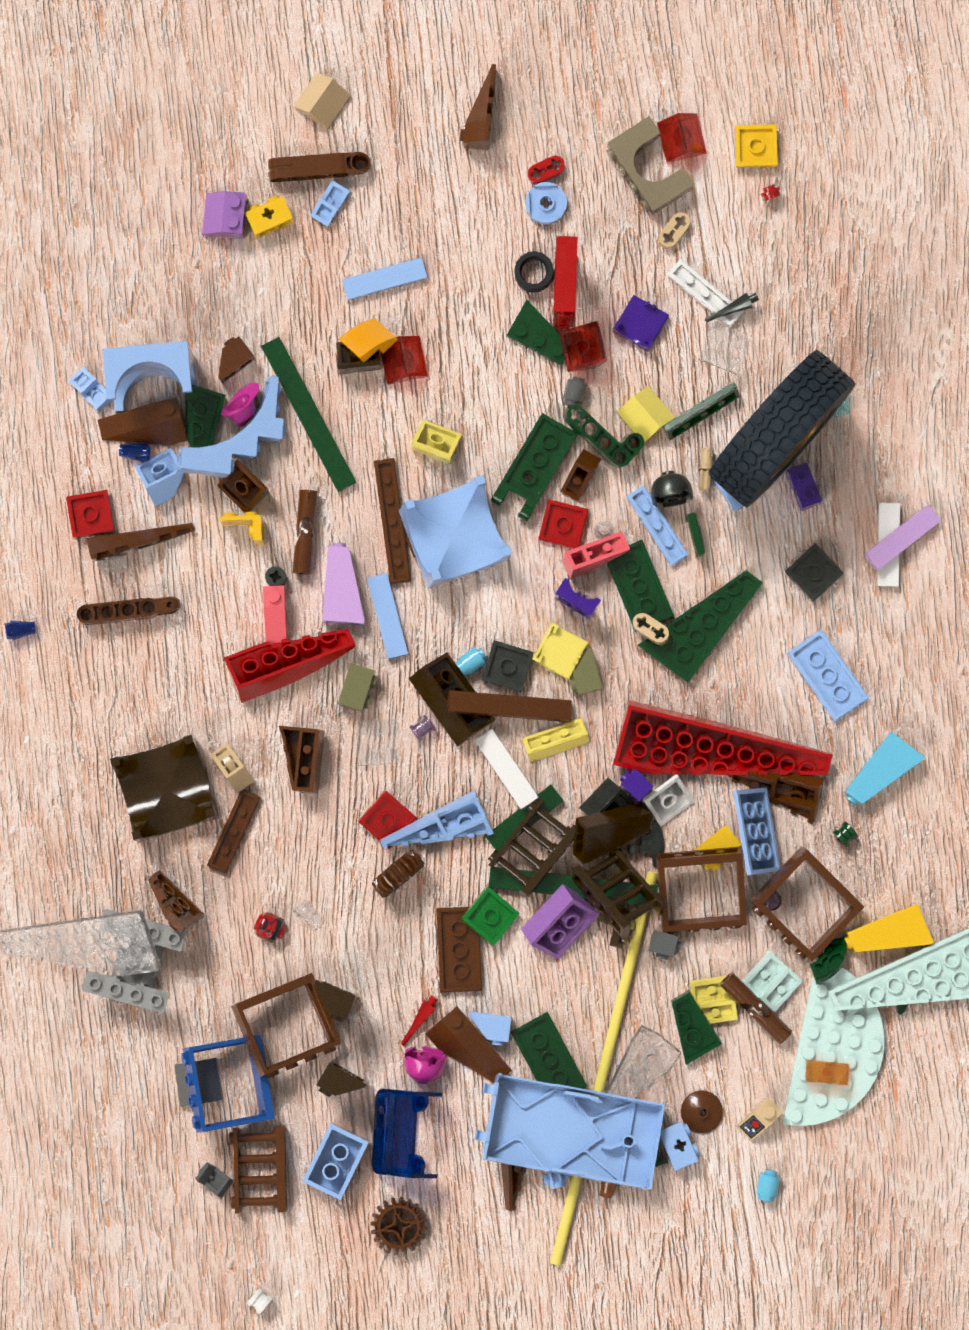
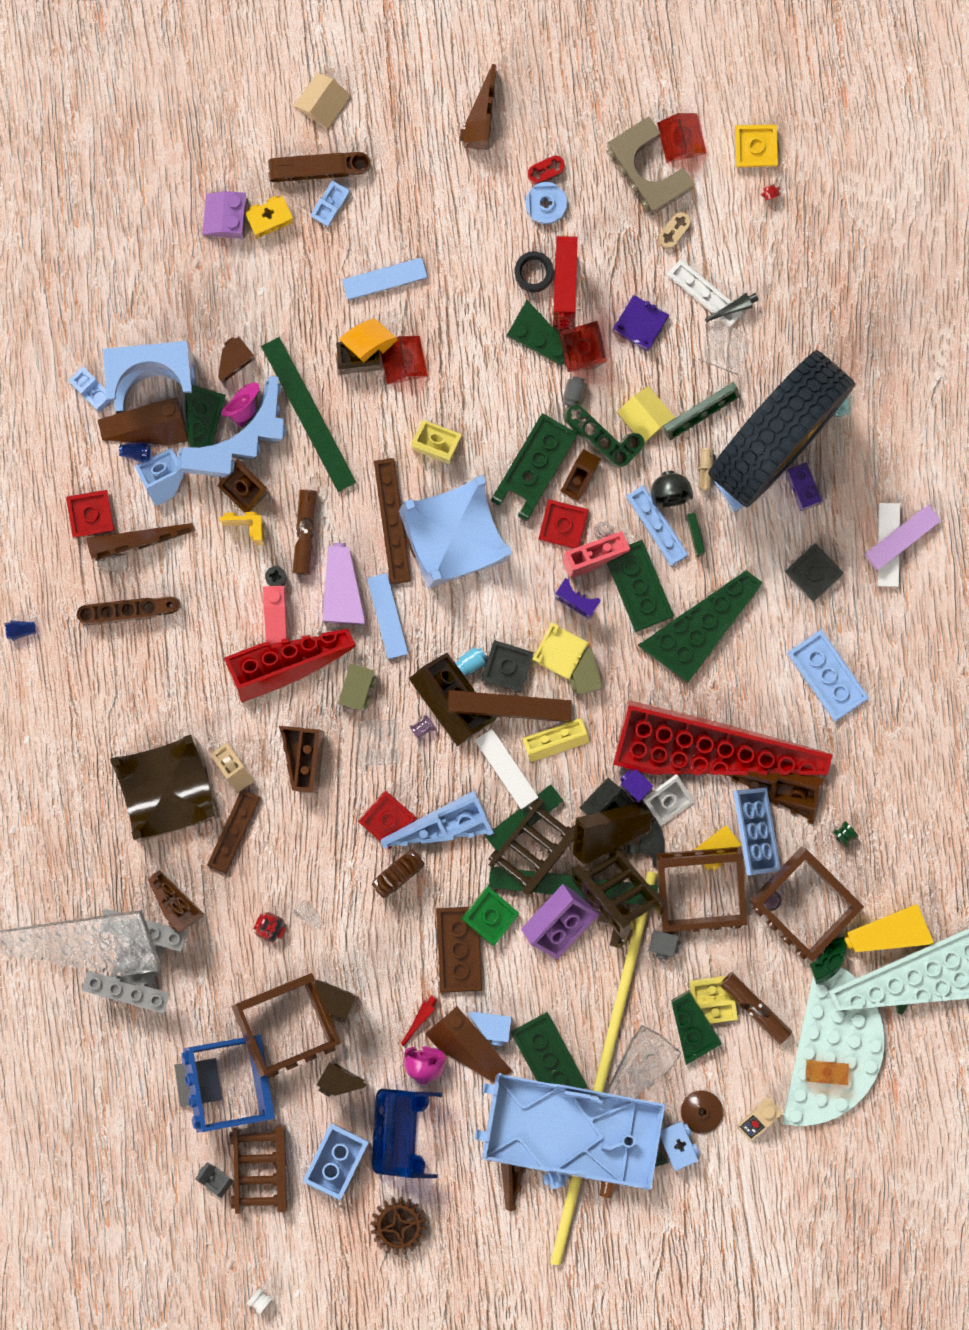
tan beam [633,613,669,645] -> none
light aqua slope [742,951,803,1012] -> none
medium azure brick [756,1169,781,1202] -> none
medium azure slope [844,731,925,805] -> none

